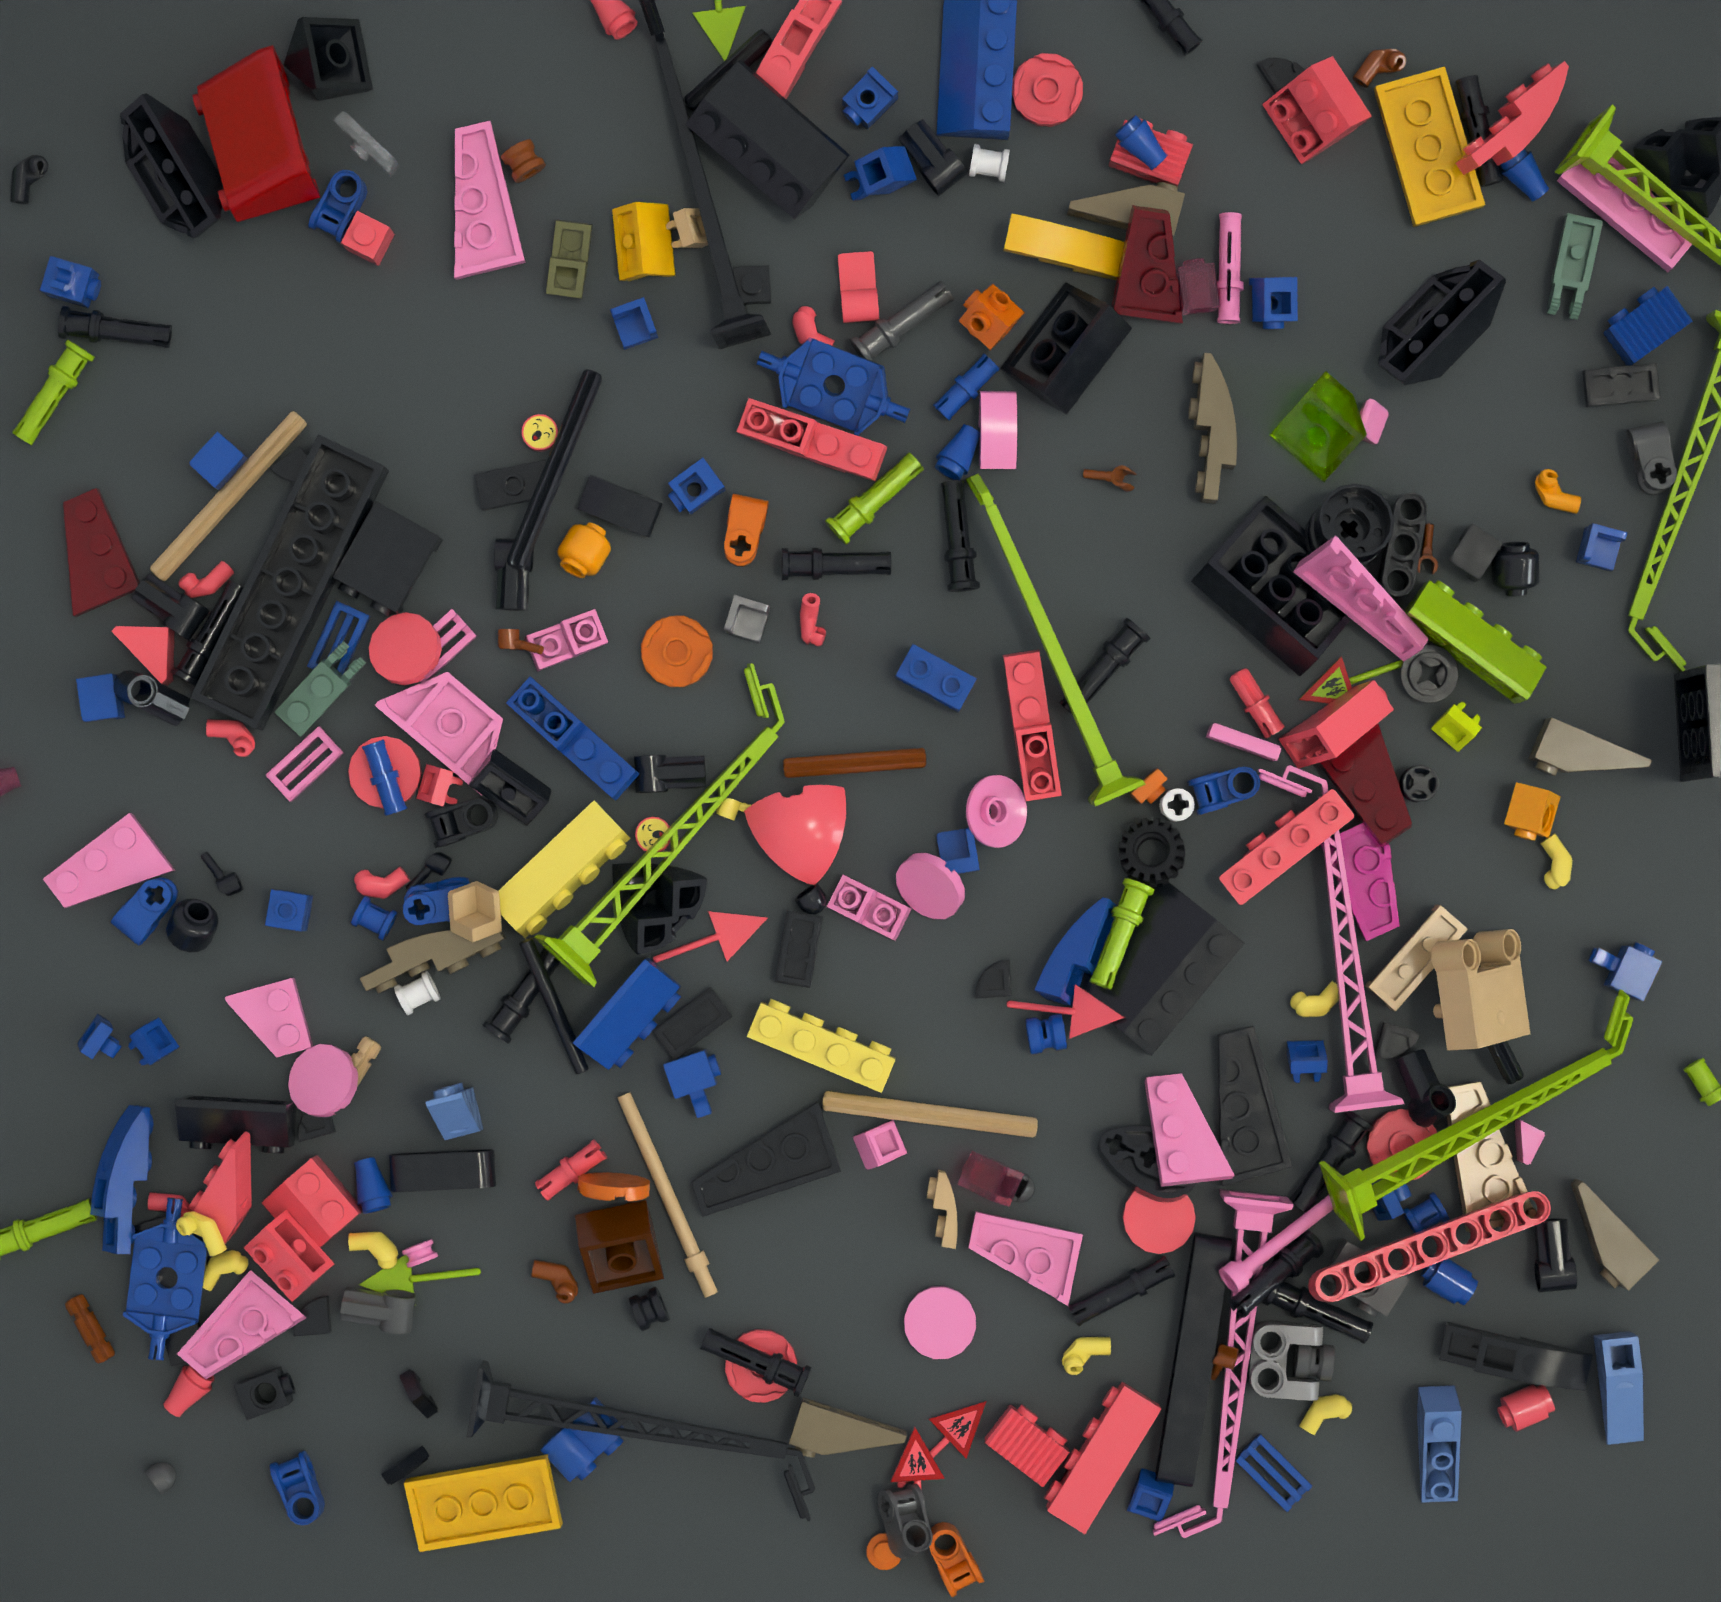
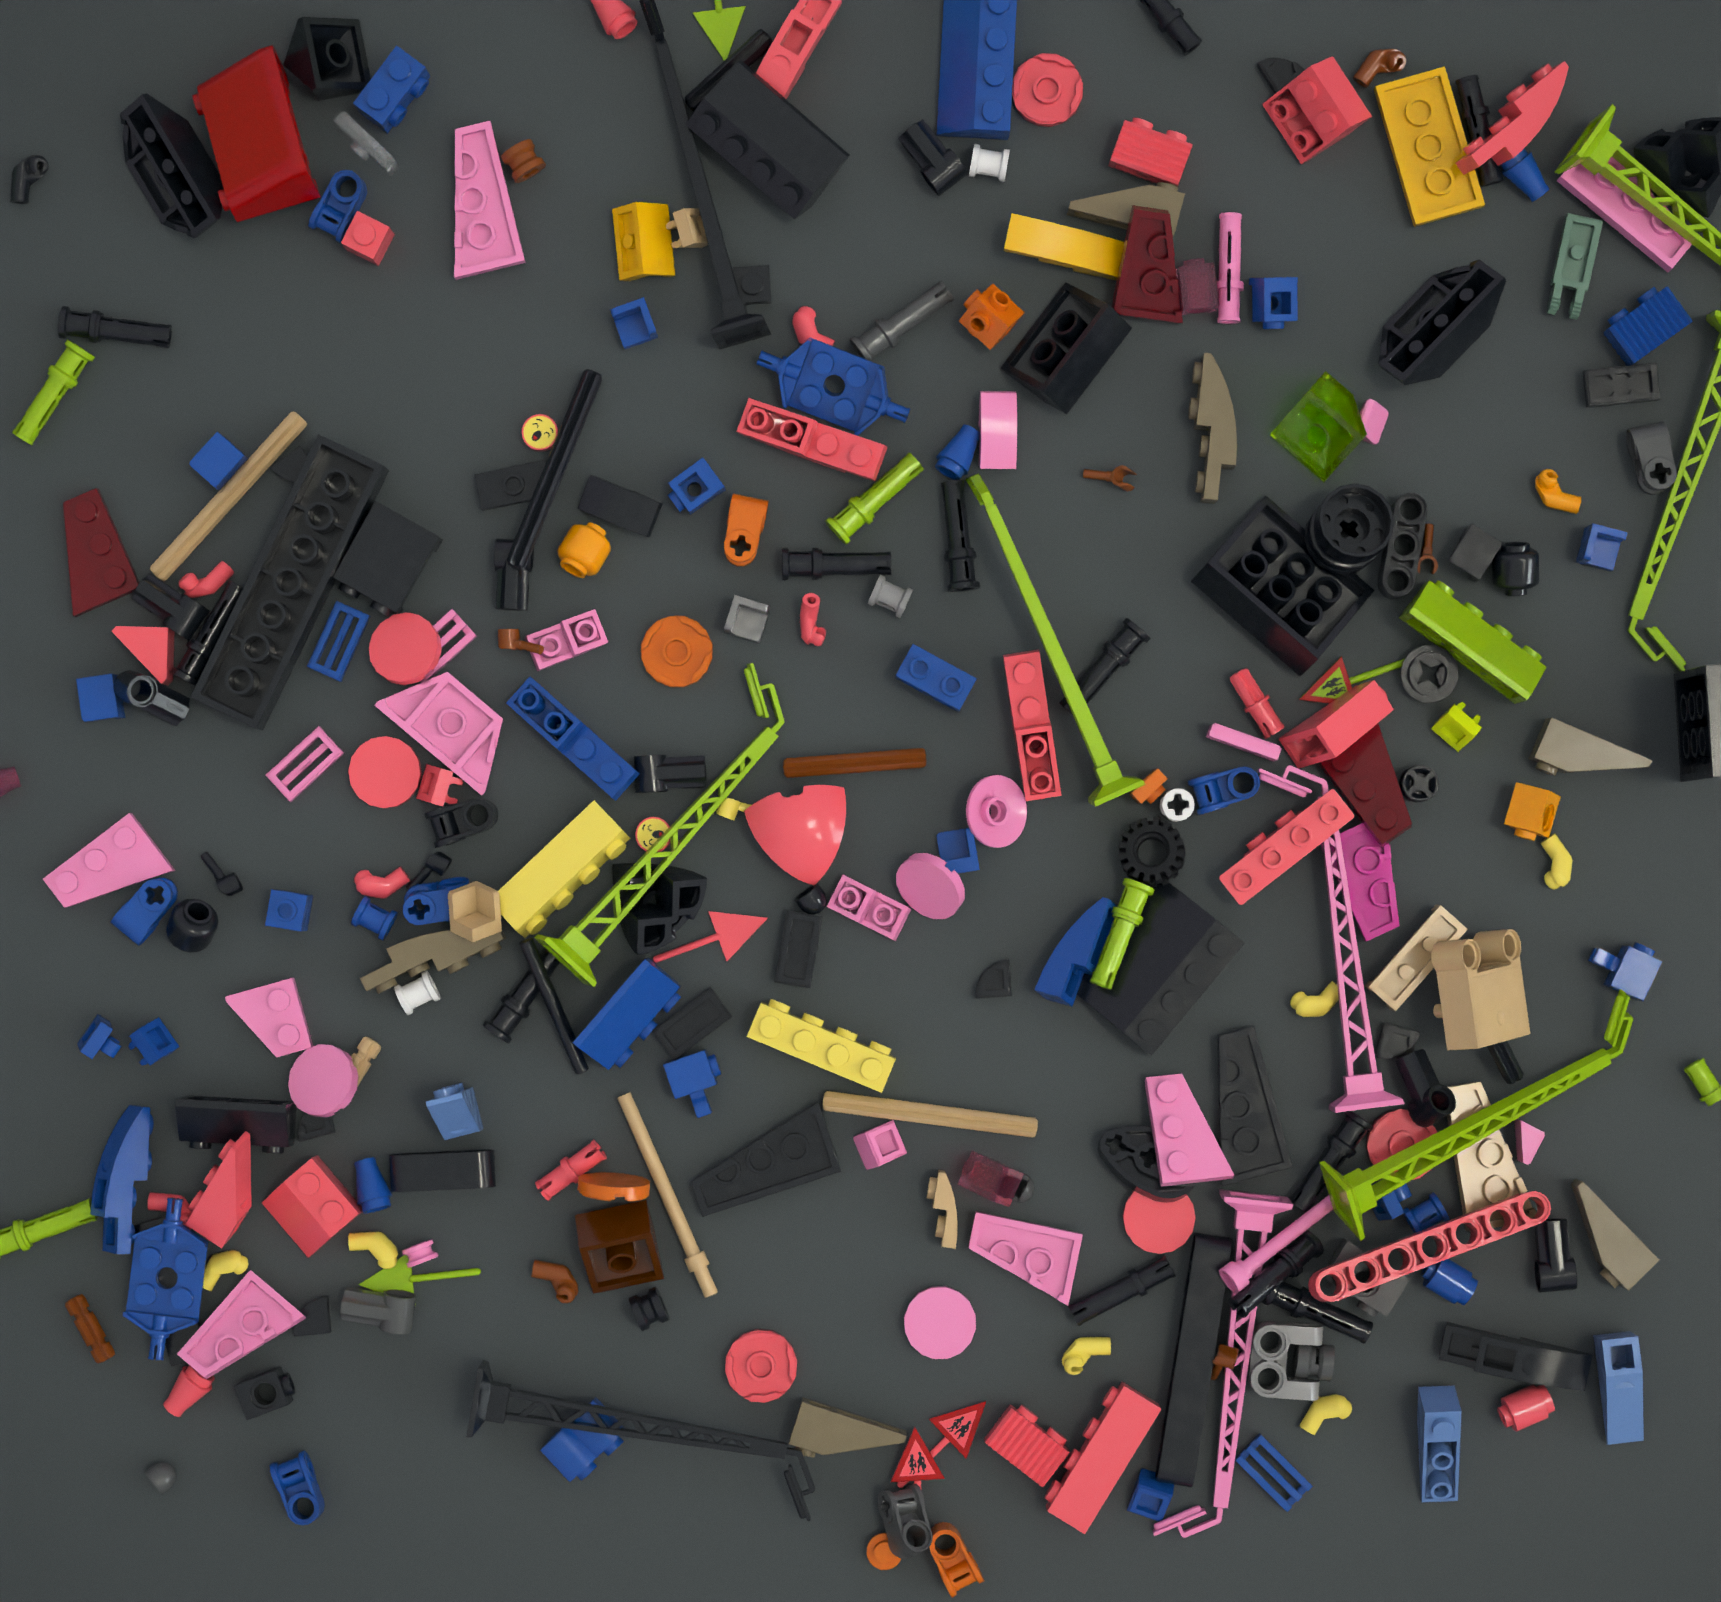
blue brick [40,256,101,308] -> none
light yellow arm [176,1211,227,1256] -> none
coral arm [206,719,255,757] -> none
coral brick [244,1210,335,1302] -> none
sand green hinge [274,641,366,737] -> none
blue pin [362,740,407,816] -> none
black tile [381,1445,430,1485] -> none
black tile [399,1369,438,1419] -> none
yellow plate [404,1454,563,1552] -> none
black slope [469,749,551,826] -> none
olive slope [546,220,593,299] -> none
black pin [700,1328,812,1397] -> none
coral panel [838,251,879,323] -> none
blue brick [842,66,898,130] -> none
blue brick [843,146,917,200] -> none
blue pin [933,353,1000,421] -> none
coral piece [1007,984,1125,1039] -> none
blue wheel [1025,1014,1067,1055] -> none
blue cone [1115,115,1168,170] -> none
blue tile [1287,1040,1328,1083] -> none
bright pink wing [1293,535,1429,661] -> none
none -> blue brick [353,45,430,134]
none -> light grey bush [867,574,913,619]

